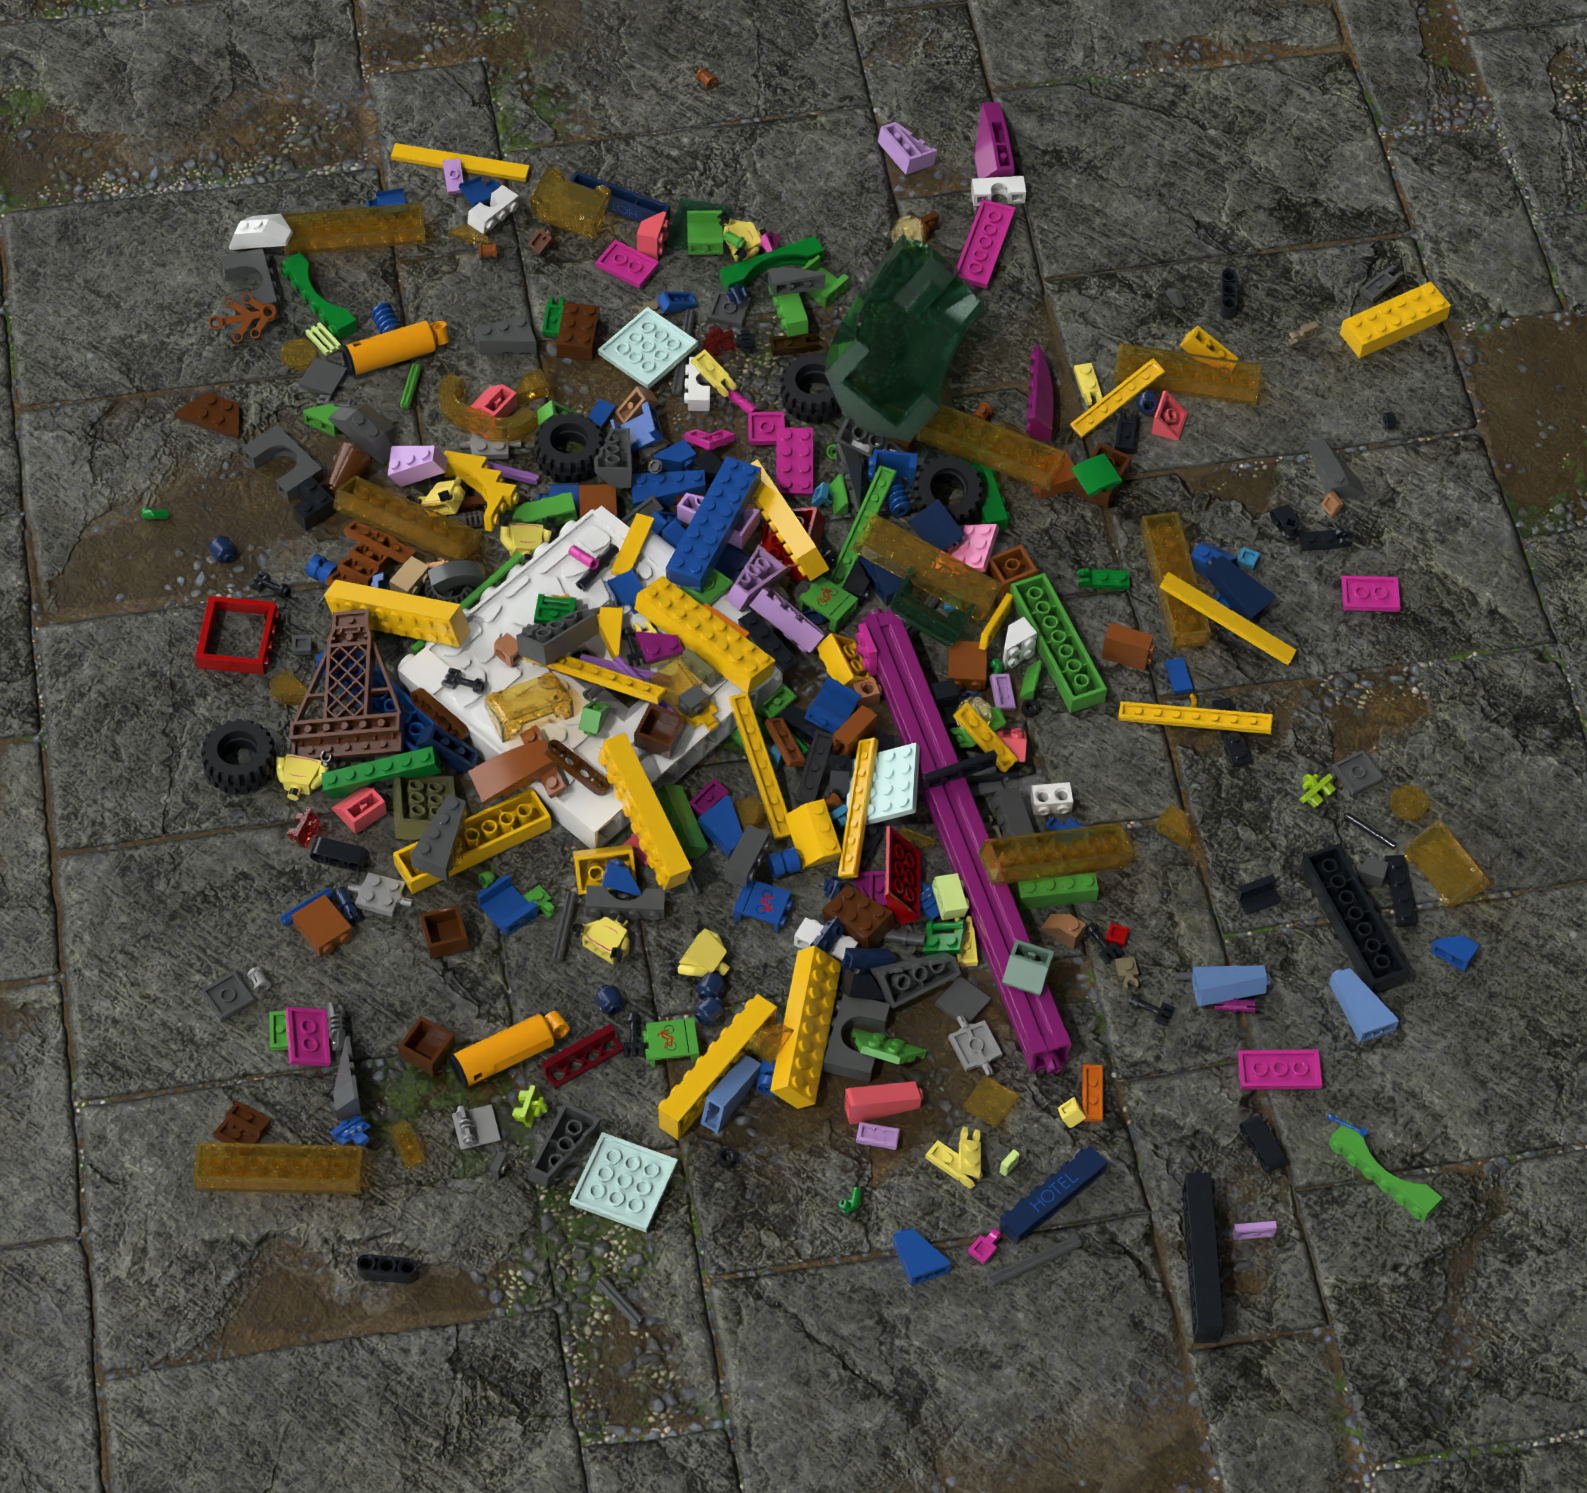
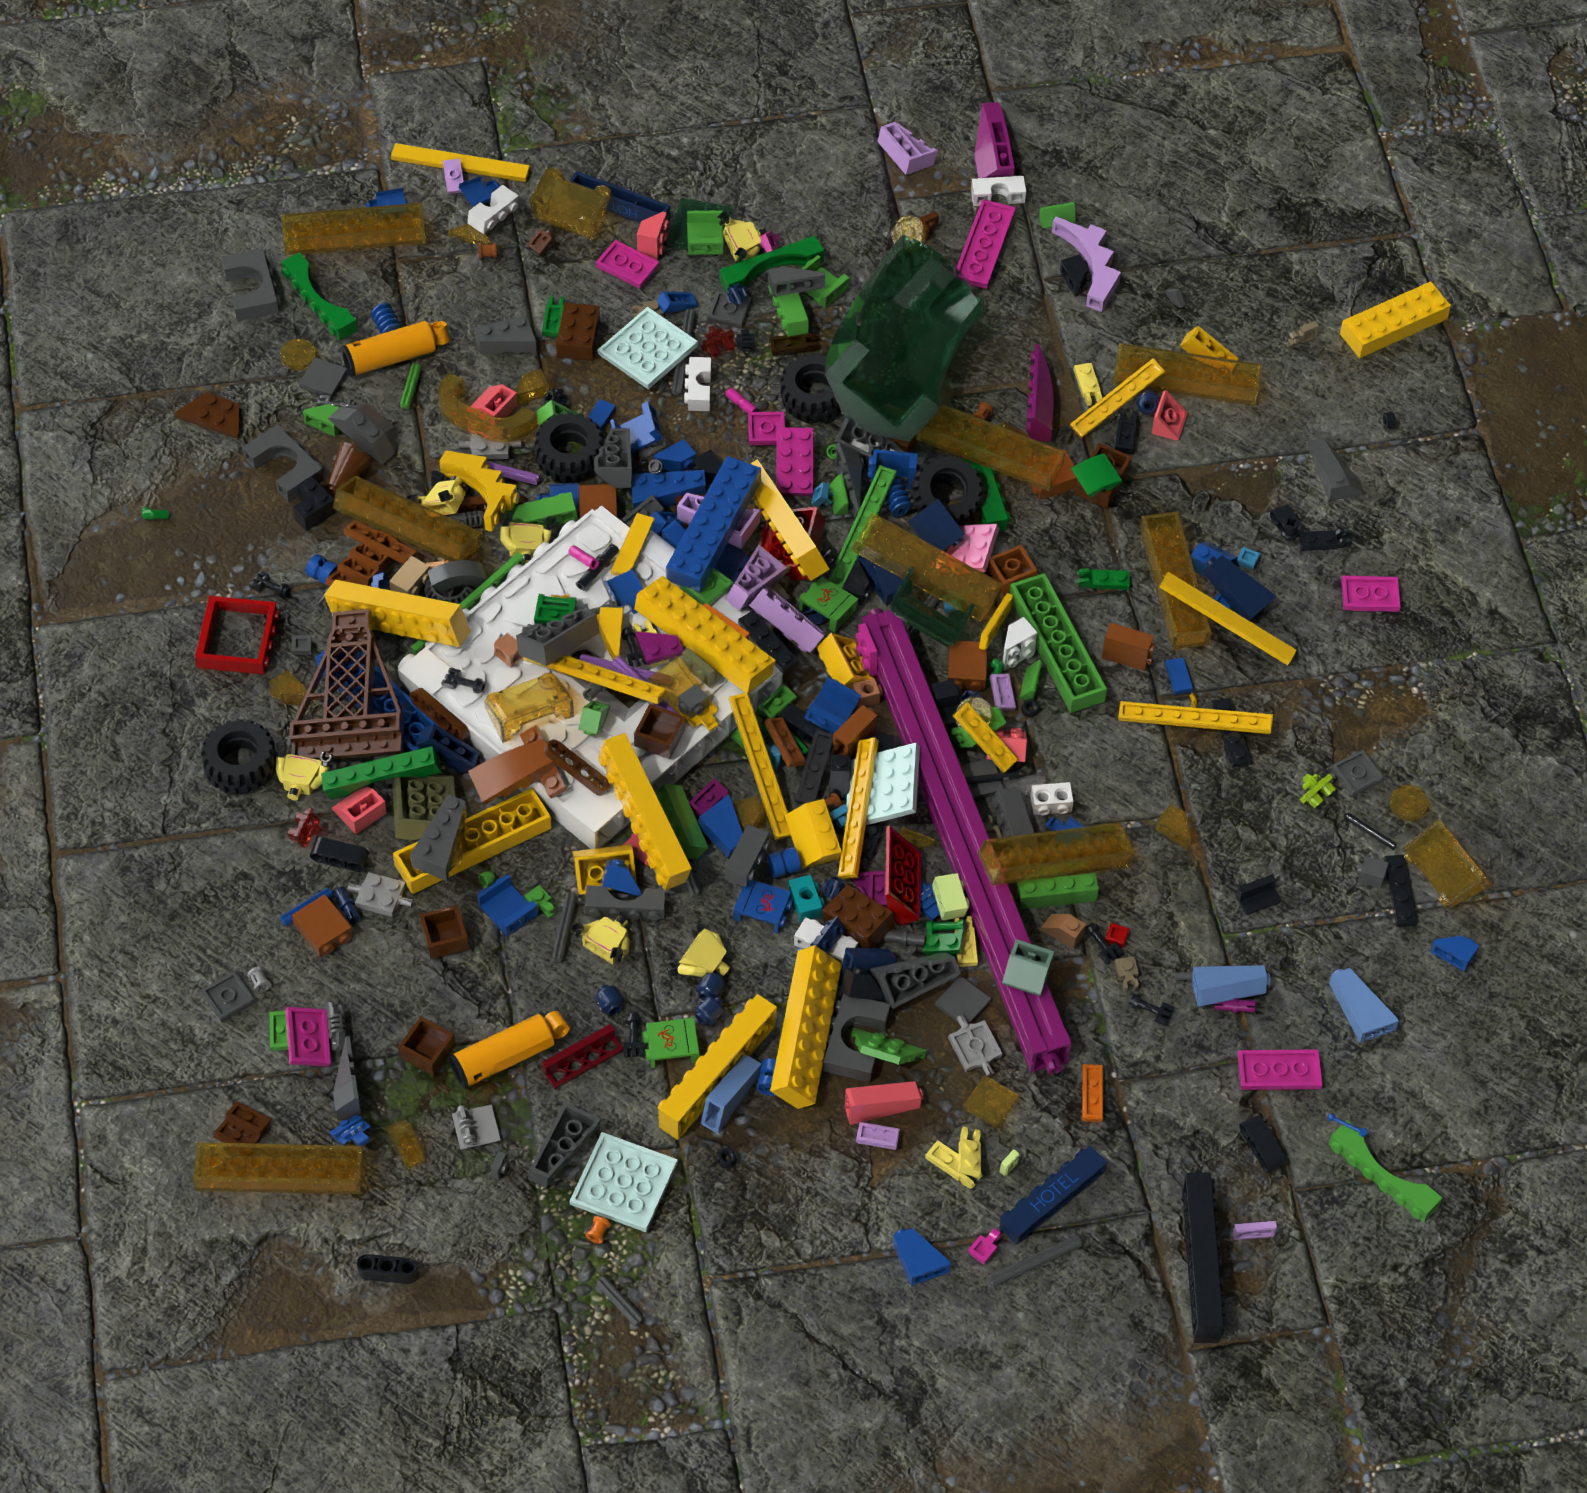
dark orange plant [209,293,278,343] -> none
dark blue head [209,536,237,564] -> none
white wedge [229,214,293,250] -> none
yellowish green tile [305,322,341,357] -> none
lavender wedge [388,446,447,487] -> none
lime hips [512,1085,548,1128] -> none
medium nougat slope [615,386,659,424] -> none
dark pink plate [684,429,735,451] -> none
light yellow hinge [691,349,737,397] -> none
dark orange bush [696,67,718,90] -> none
bright green pin [723,230,747,250] -> none
clear yellow slope [745,1023,794,1064] -> none
green arm [839,1187,862,1213] -> none
black tile [922,750,997,790] -> none
light yellow slope [1058,1097,1086,1128] -> none
black beam [1220,269,1238,320] -> none
black brick [1300,844,1409,994] -> none
medium nougat tile [1321,491,1344,517] -> none
dark grey hinge [1359,265,1404,303] -> none
none -> black gear [545,388,567,406]
none -> orange bush [586,1216,611,1244]
none -> teal brick [788,875,825,923]
none -> bright green slope [1039,202,1076,228]
none -> lavender arch [1052,217,1121,312]
none -> black slope [1060,254,1089,297]

